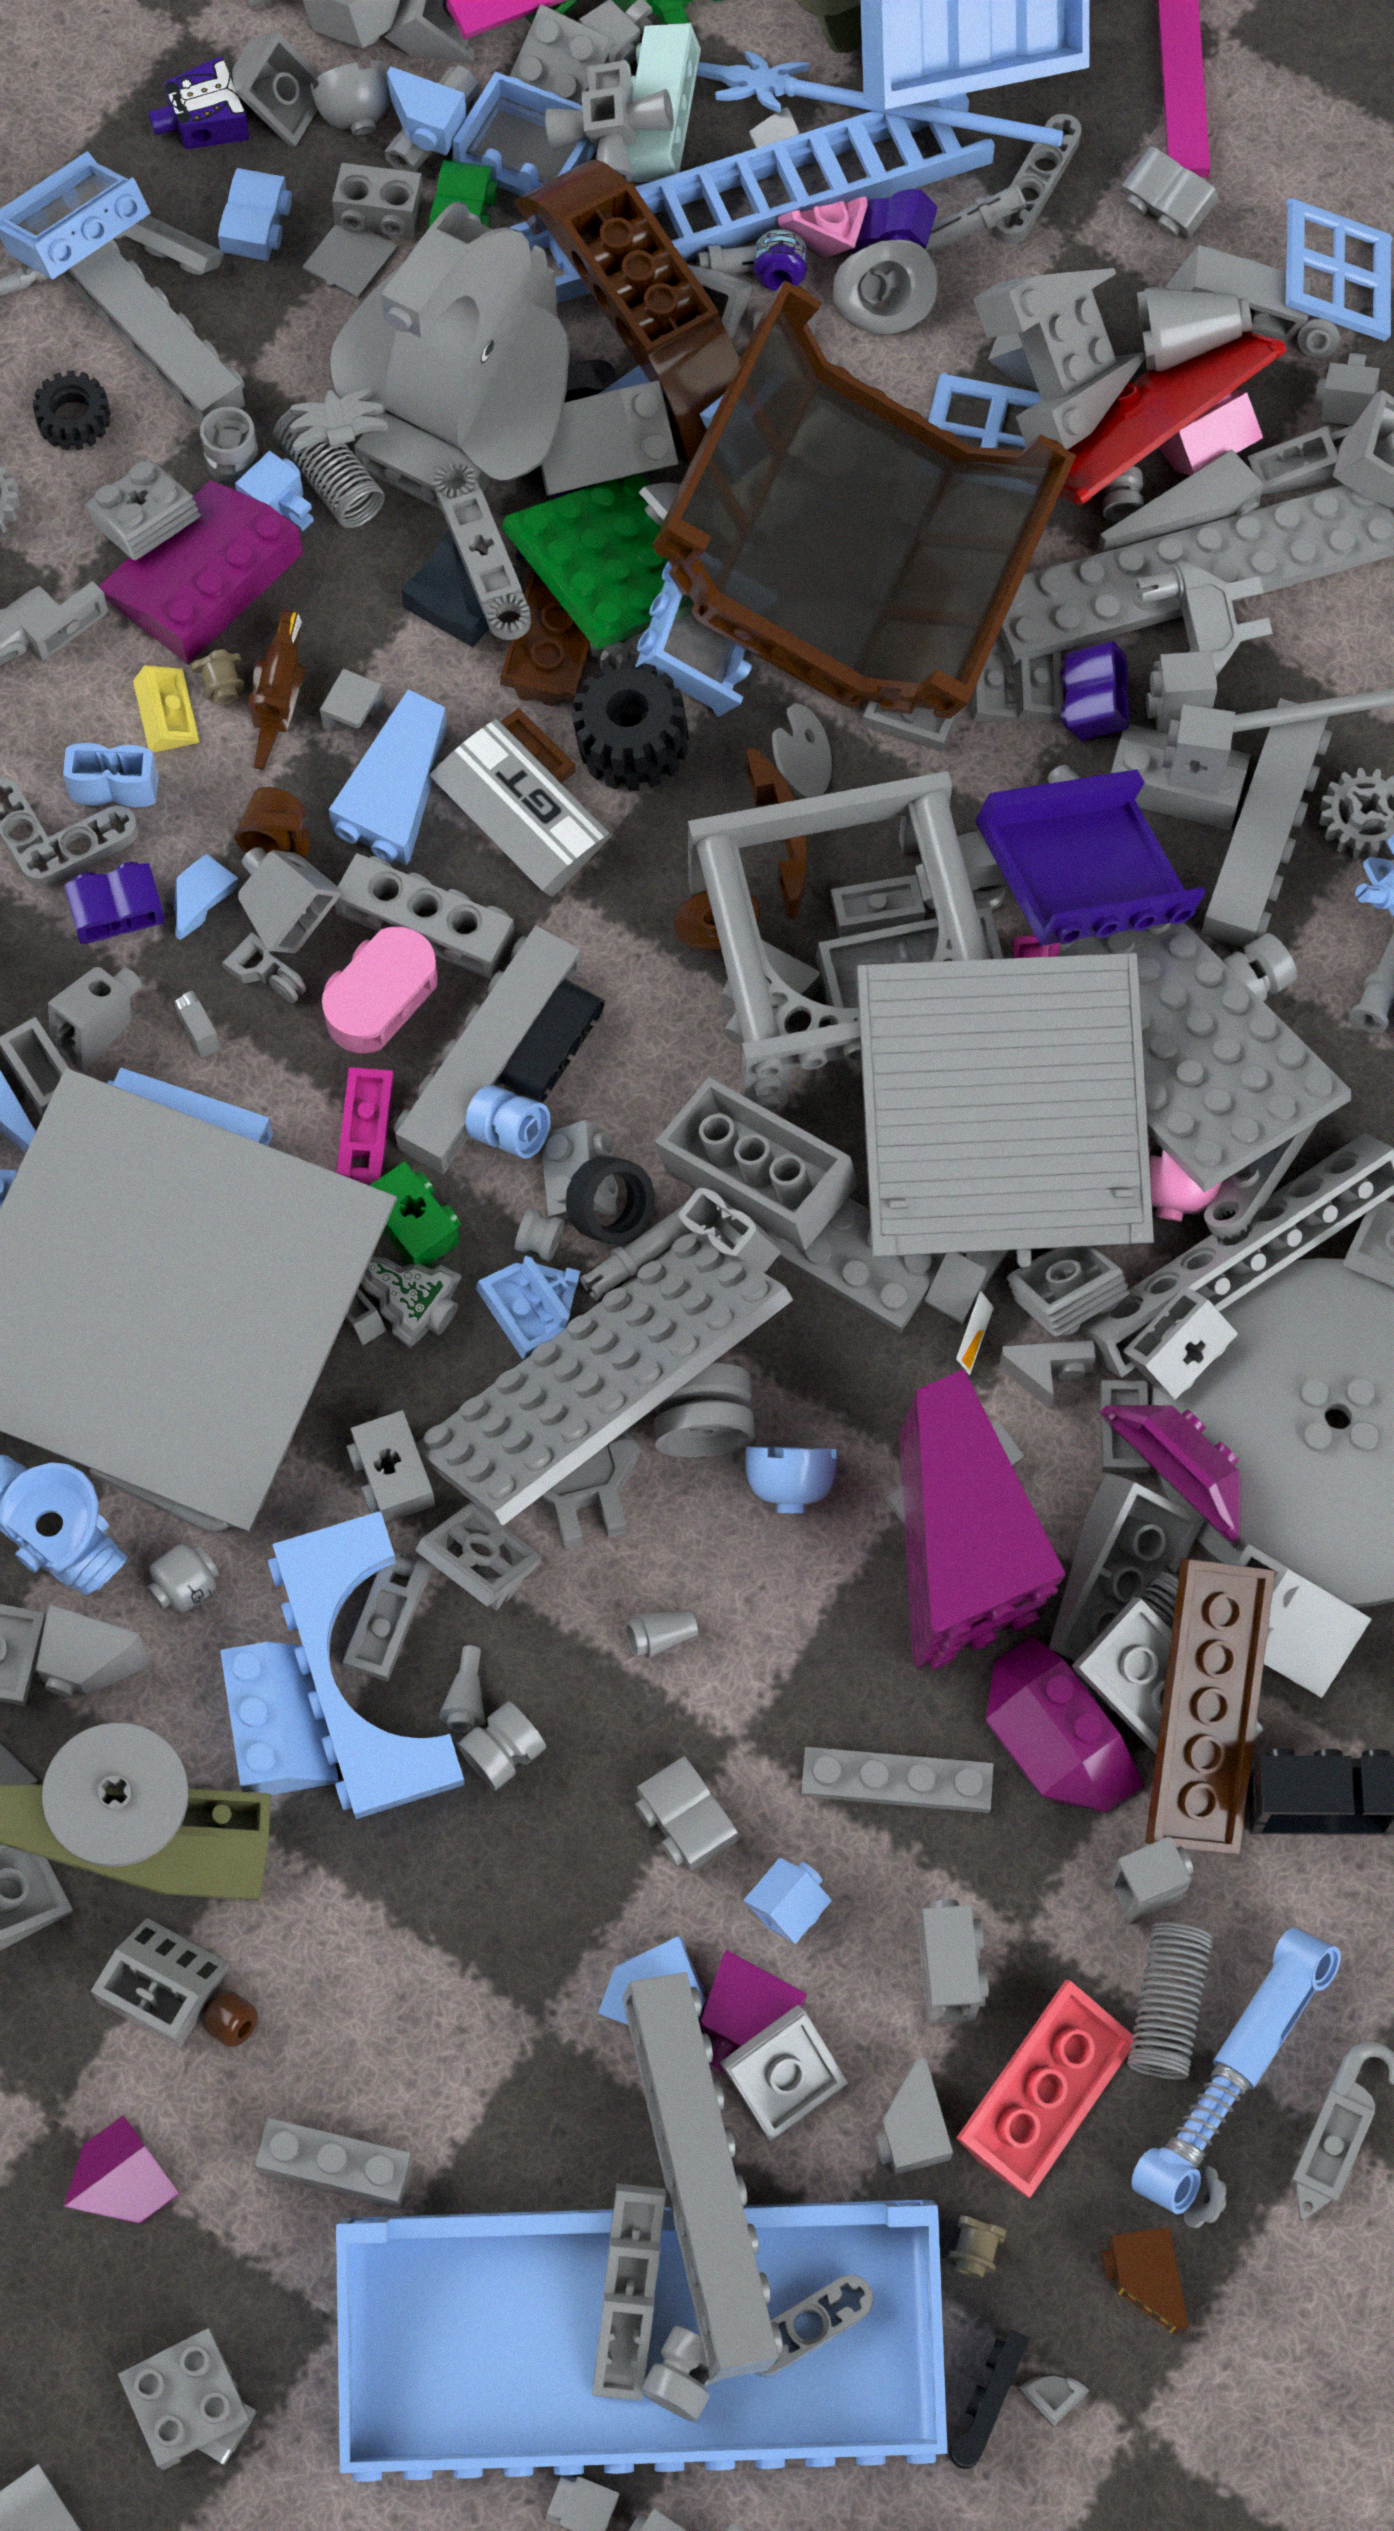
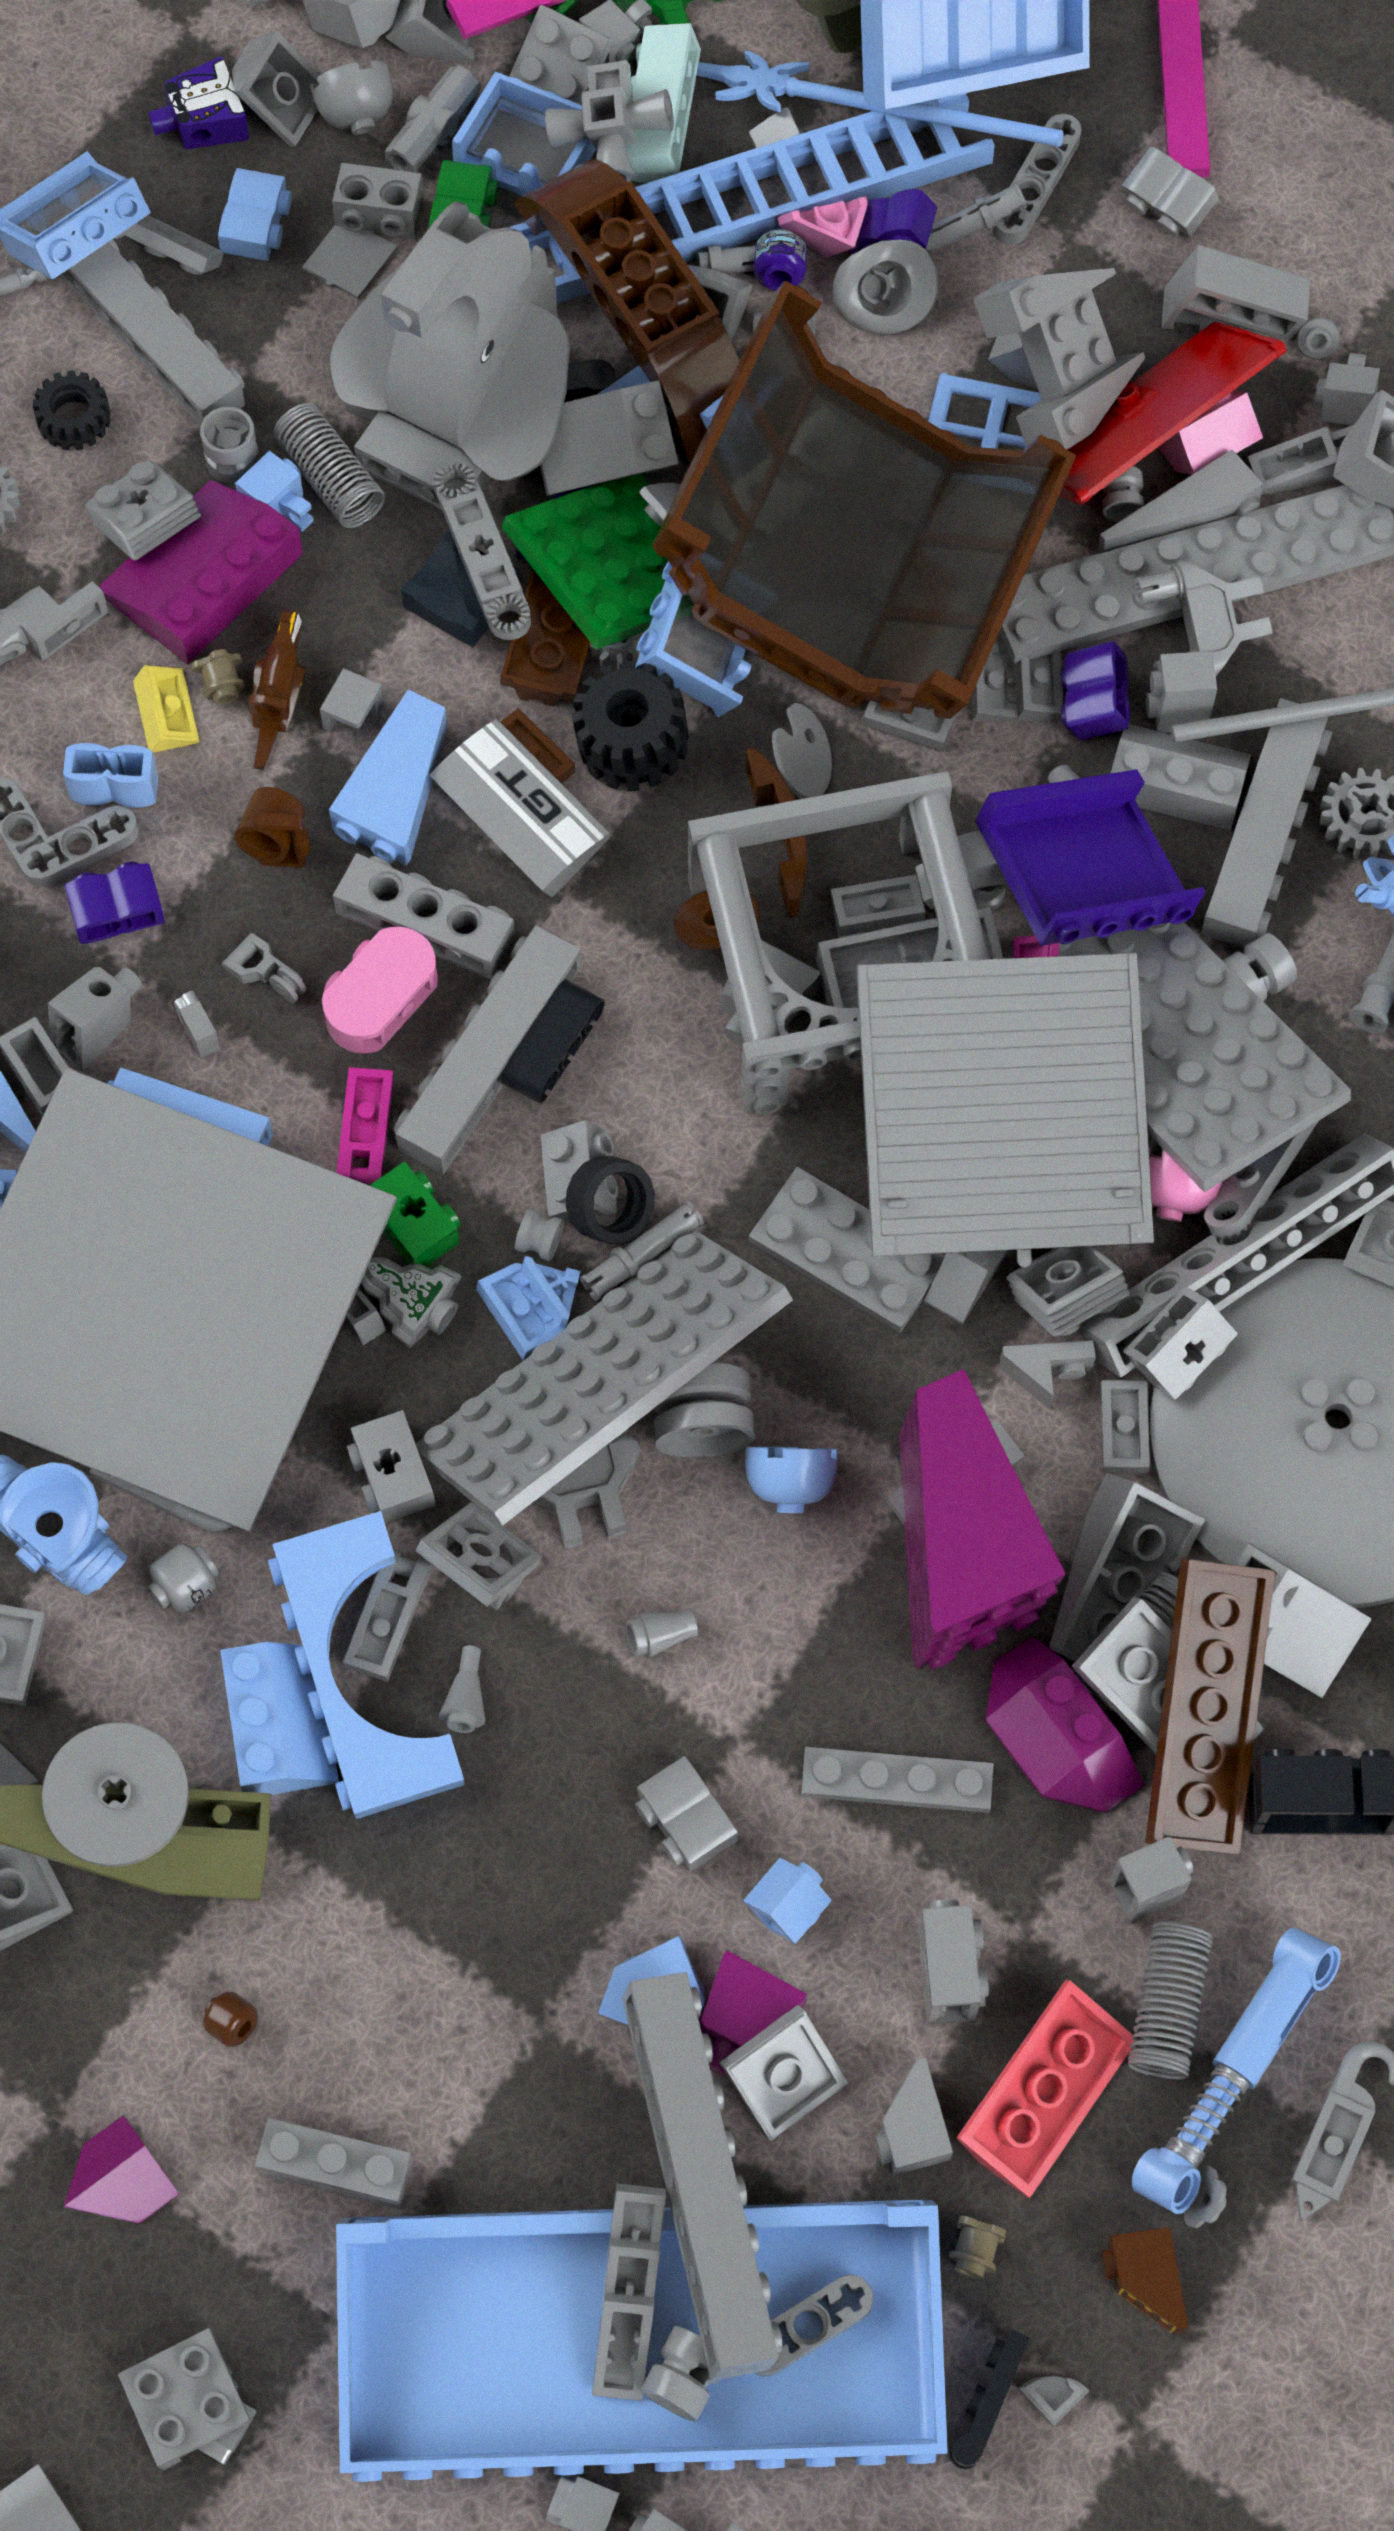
light grey slope [36,1604,150,1698] -> none
light grey slope [90,1918,230,2050] -> none
light blue slope [173,854,239,940] -> none
light grey torso [238,847,343,954] -> none
light grey piece [289,388,389,451] -> none
light blue slope [387,66,466,155] -> none
light grey wheel [456,1701,546,1791] -> none
light blue wheel [465,1085,551,1159] -> none
light grey brick [655,1077,859,1251] -> none
light grey brick [679,1188,781,1273] -> none
white sticker [956,1291,994,1375] -> none
magenta wedge [1100,1405,1241,1548] -> none
light grey cone [1137,287,1252,372] -> none
light grey brick [1162,704,1236,793] -> none
light blue window [1286,198,1393,341] -> none

